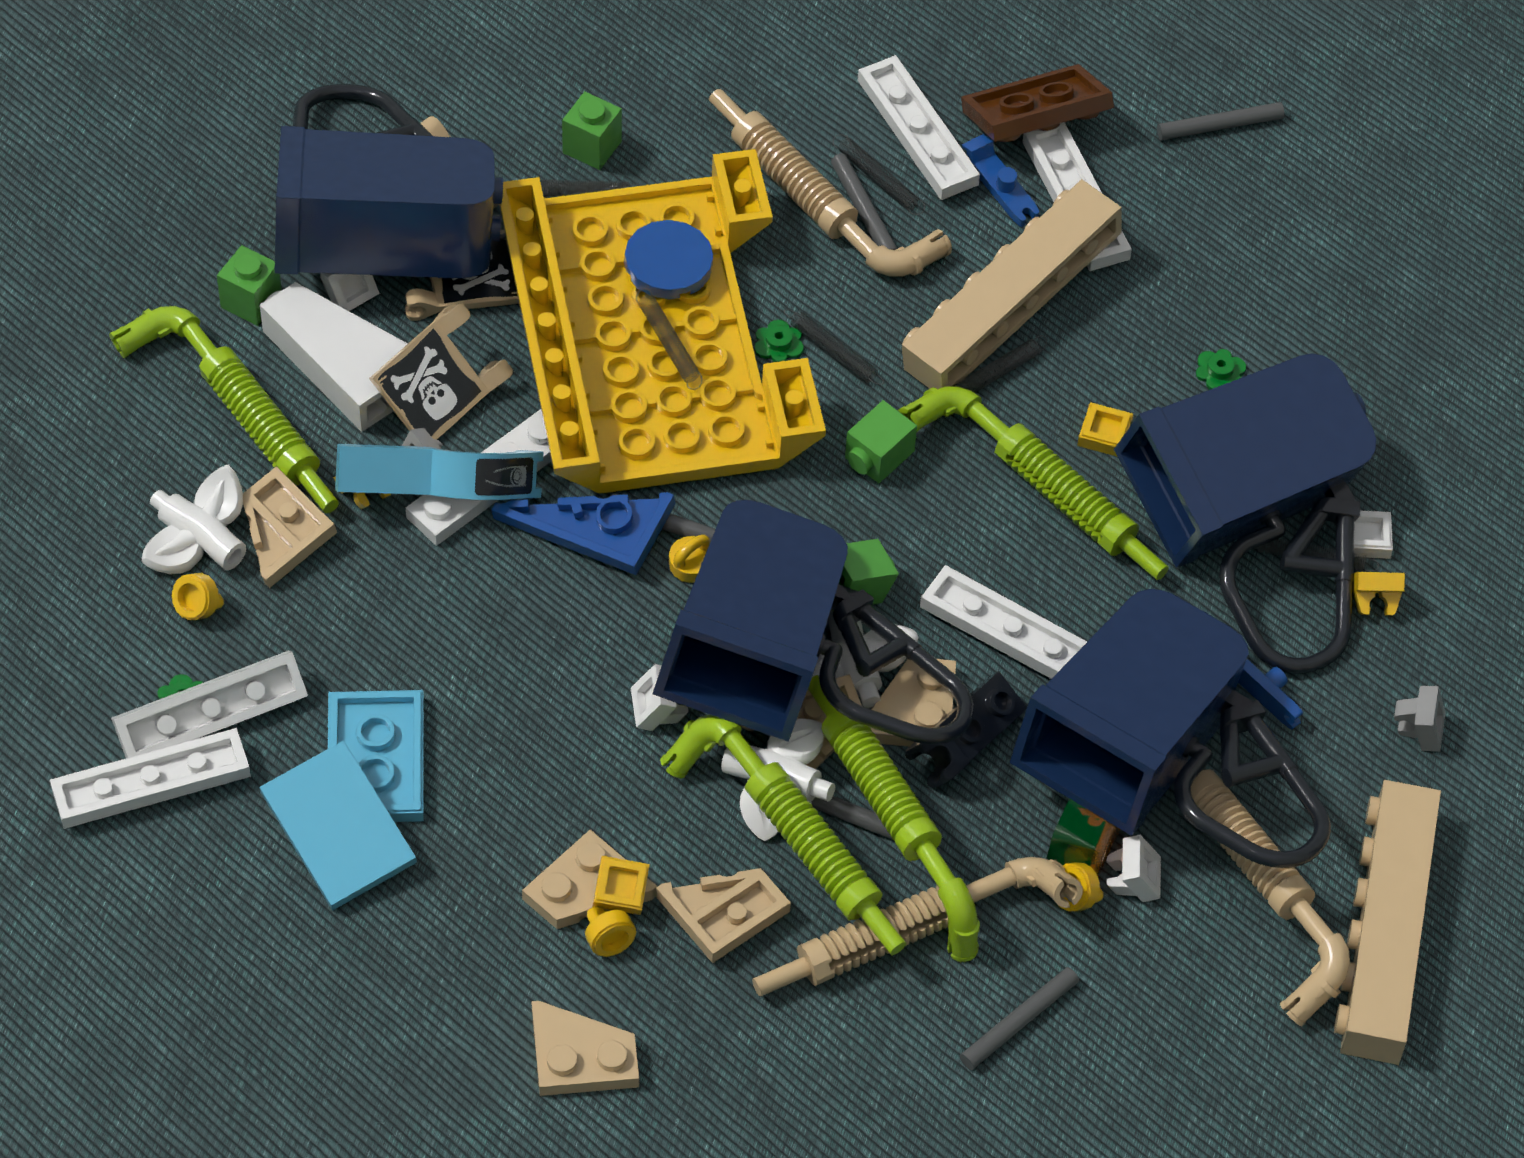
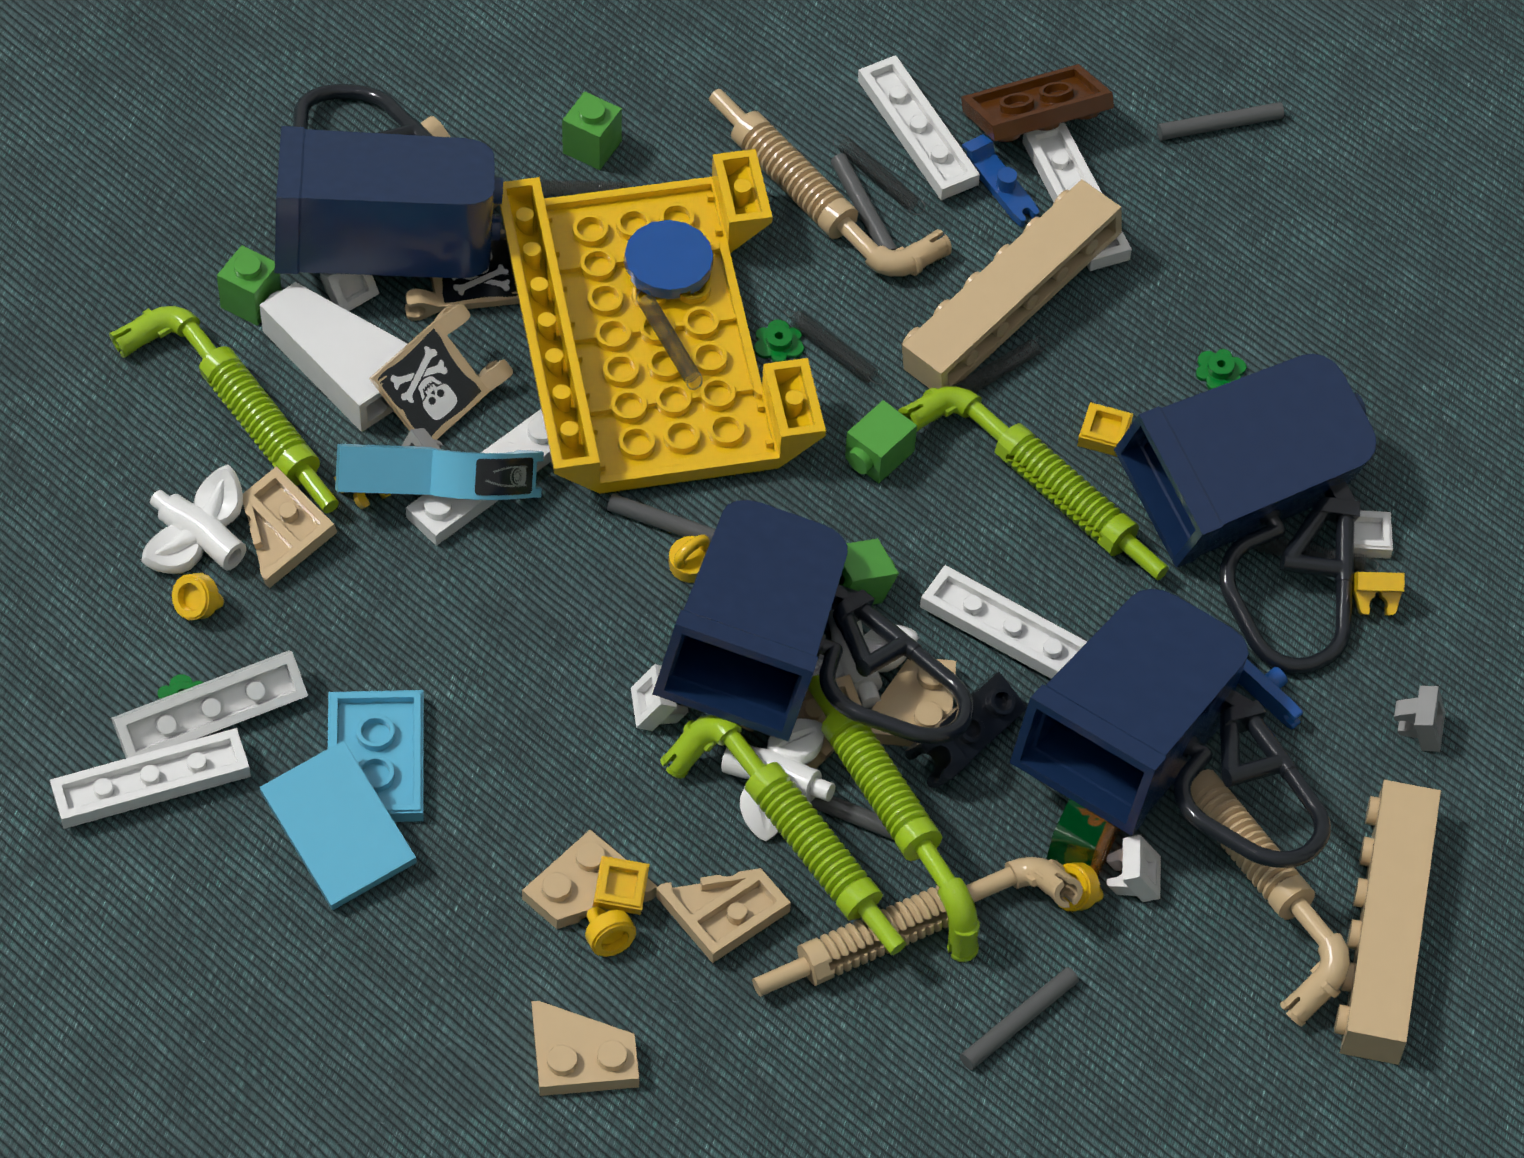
blue wing [491,492,676,575] -> none

